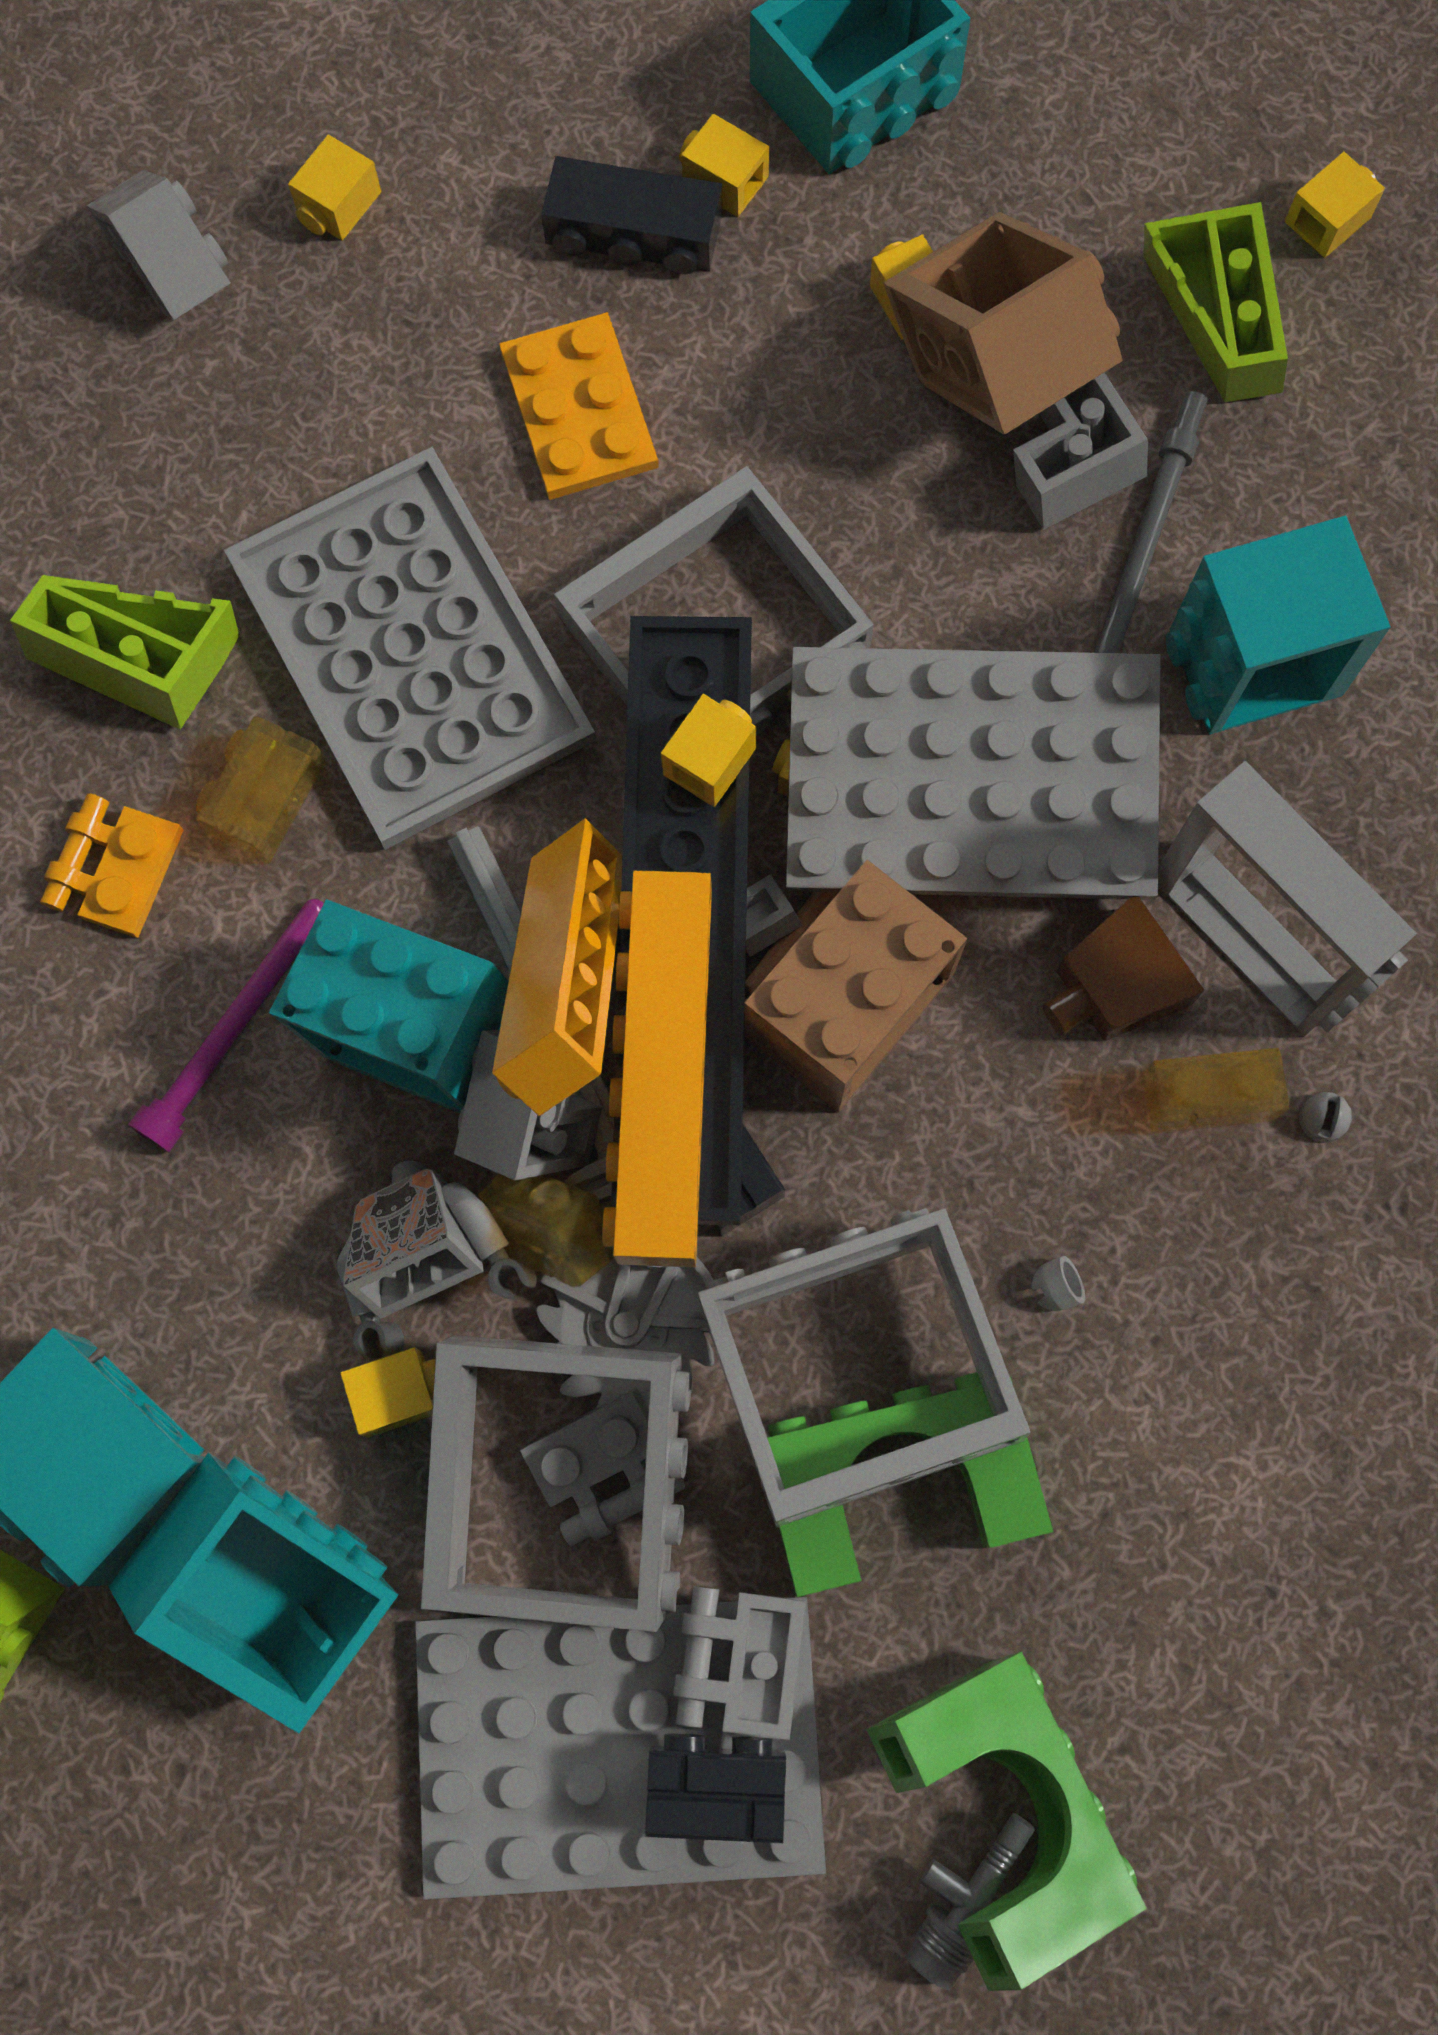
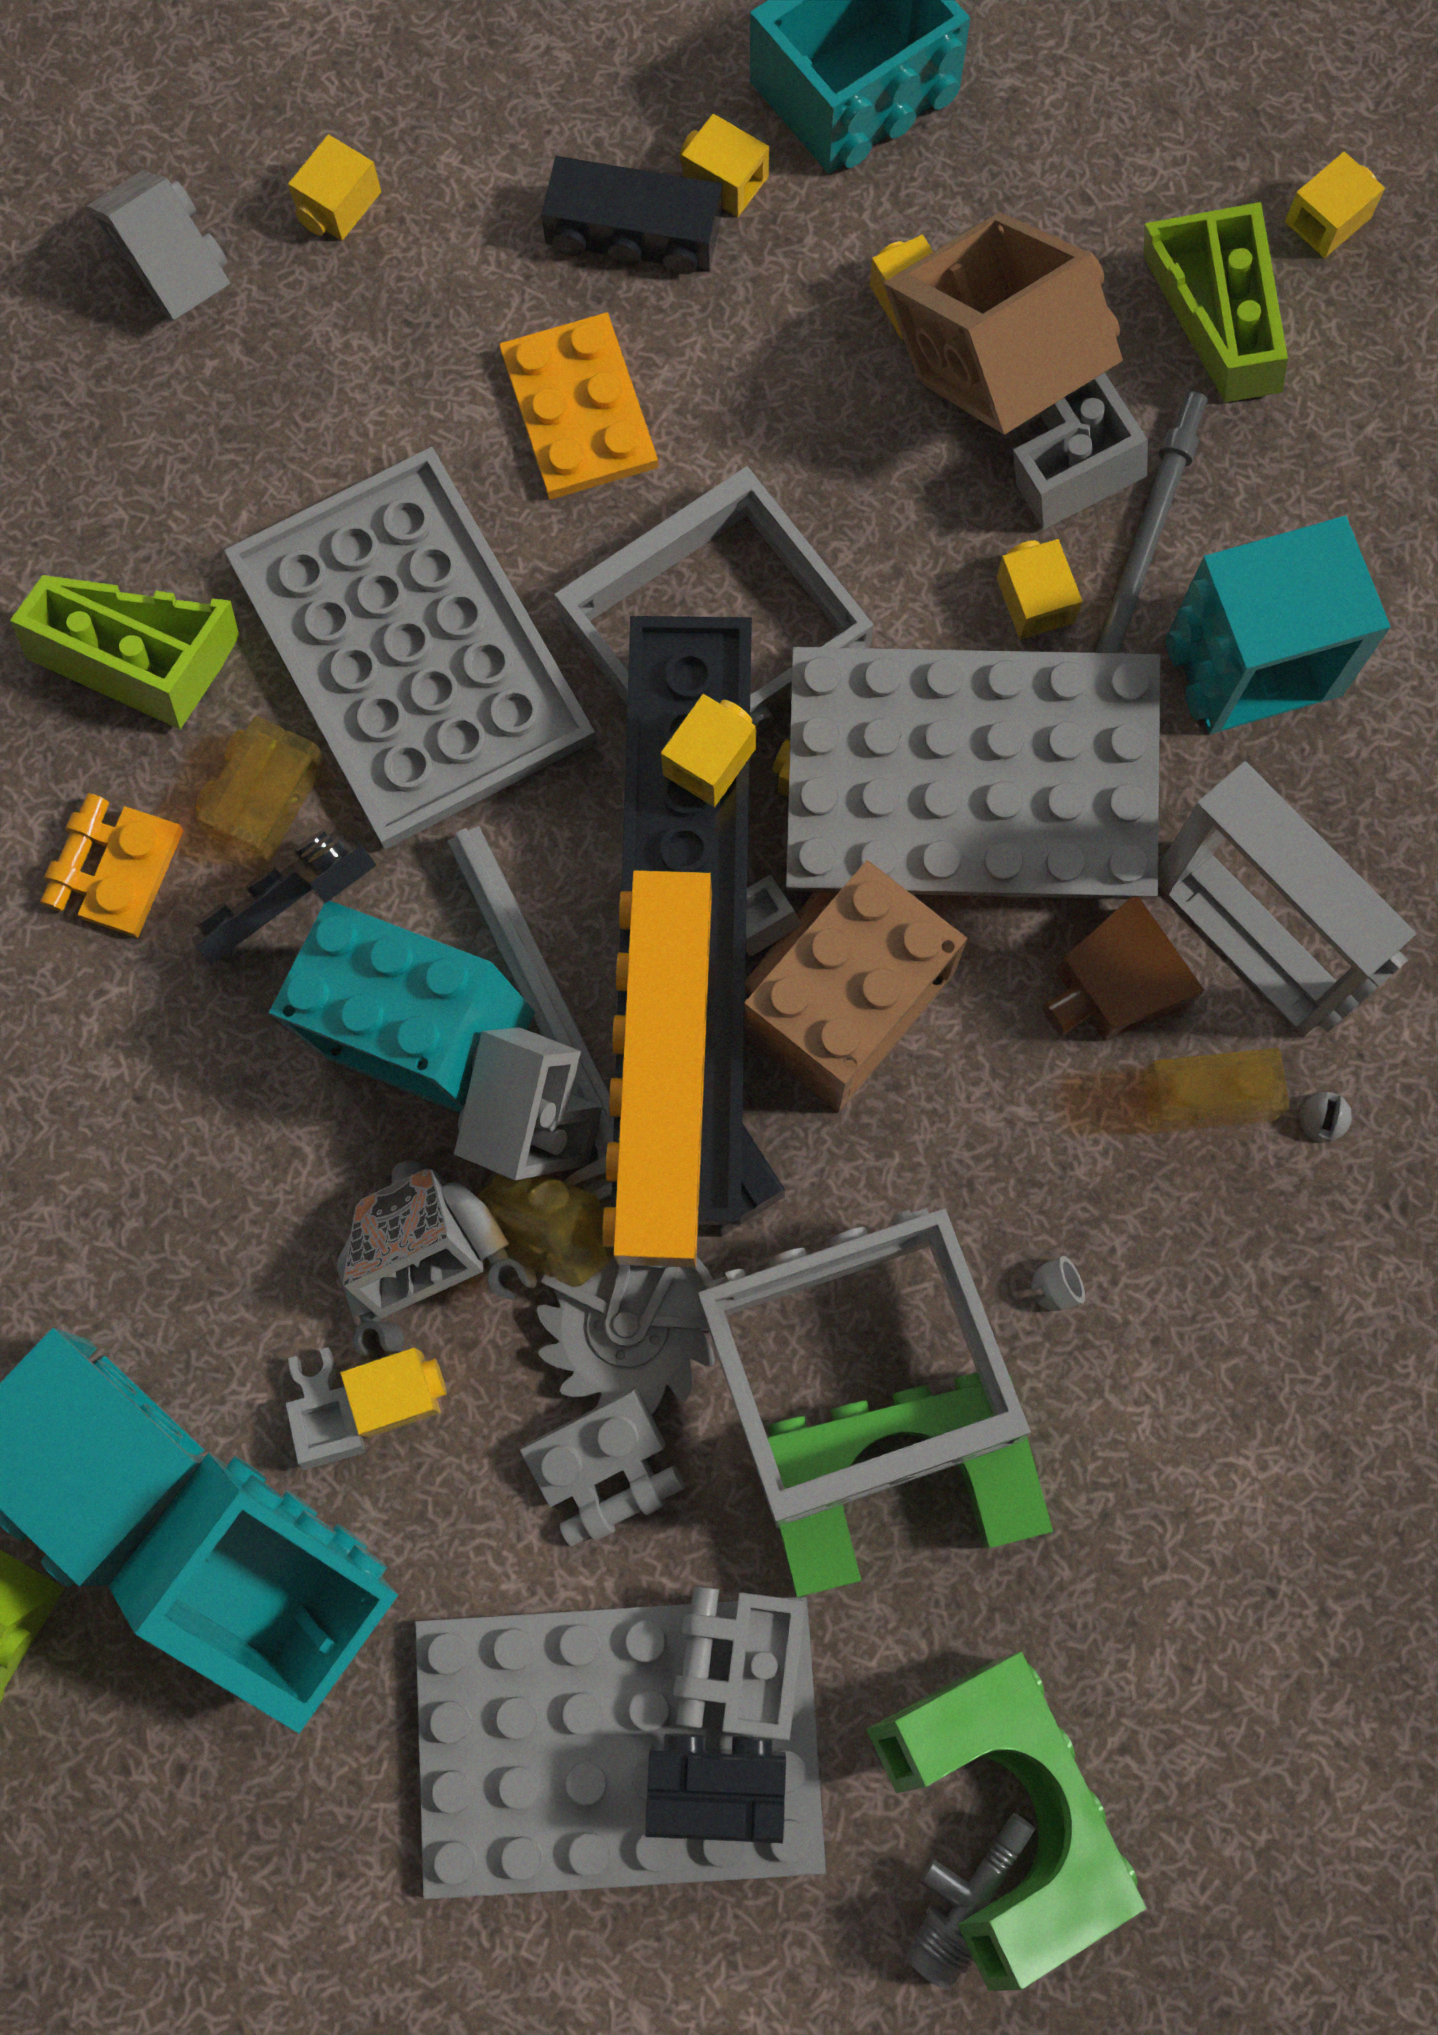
magenta piece [127,899,324,1153] -> none
light grey window [421,1335,692,1632] -> none
light orange brick [492,818,622,1116] -> none
none -> black plate [191,830,377,965]
none -> light grey plate [286,1347,366,1470]
none -> yellow brick [997,539,1083,640]

